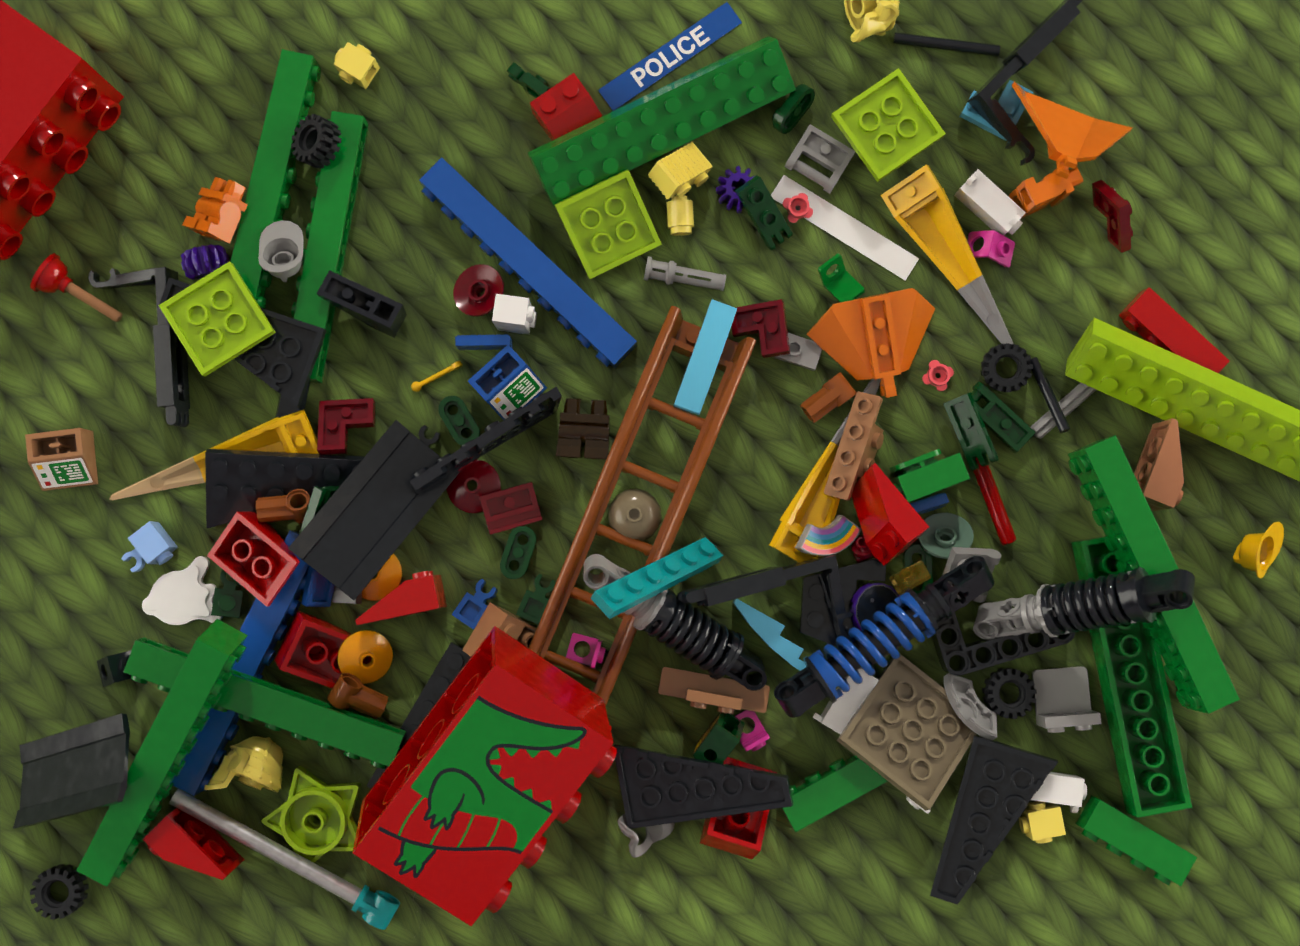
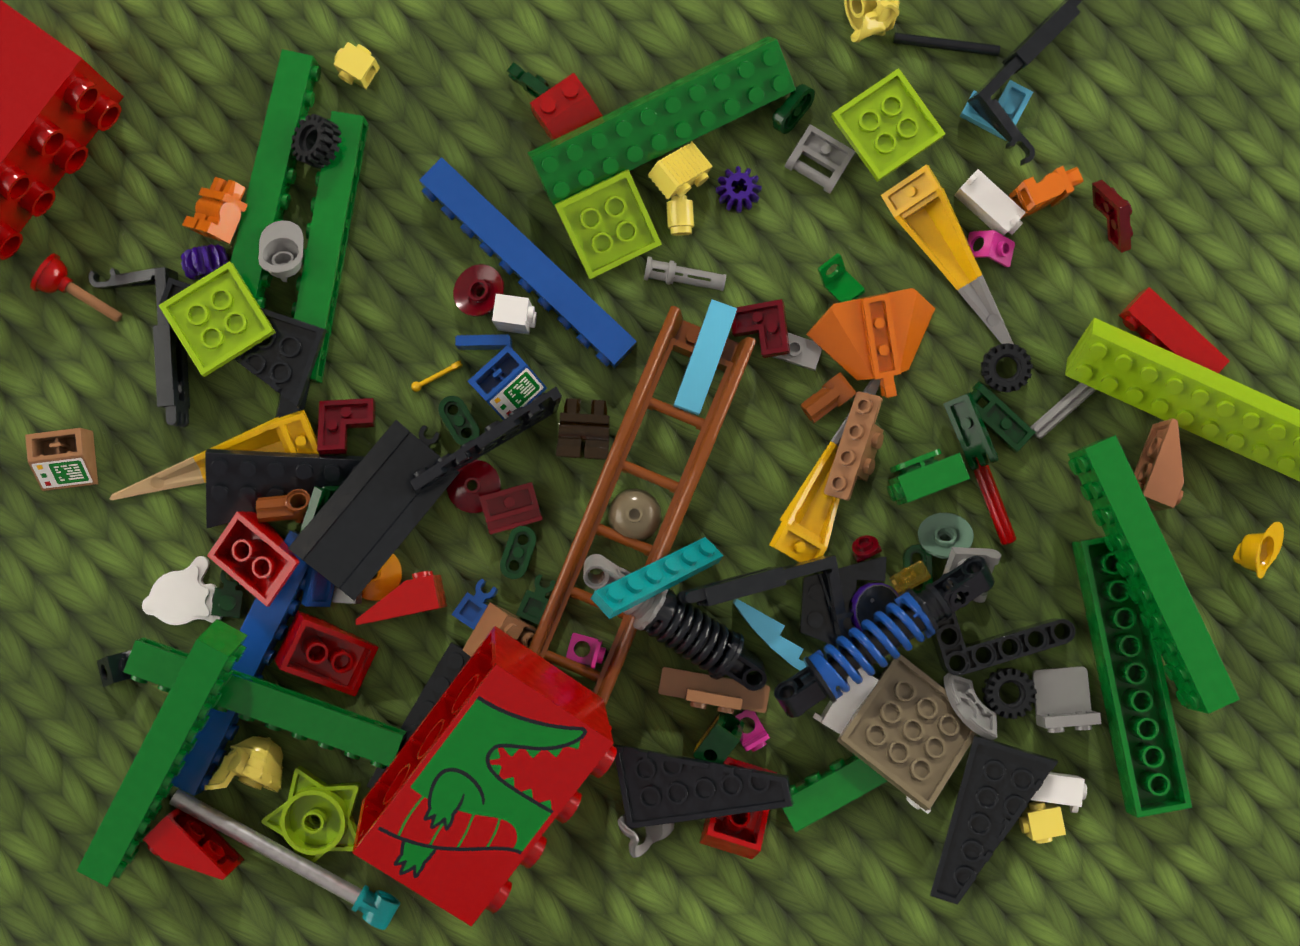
black hinge [13,713,130,829] -> none
black tyre [30,864,89,920] -> none
light blue brick [122,521,178,572] -> none
black slope [317,270,407,338] -> none
dark orange piece [327,673,388,719] -> none
light orange dish [337,630,393,684] -> none
blue sticker [598,2,742,111] -> none
dark green hinge [735,175,793,251] -> none
white sticker [771,175,919,281] -> none
coral plate [783,193,813,223] -> none
tile [795,515,861,556] -> none
red slope [851,463,929,566] -> none
blue tile [910,493,949,515] -> none
coral plate [922,360,954,391] -> none
black piece [973,567,1195,640] -> none
orange panel [1012,81,1133,179] -> none
black piece [1030,357,1070,434] -> none
green brick [1075,795,1197,886] -> none

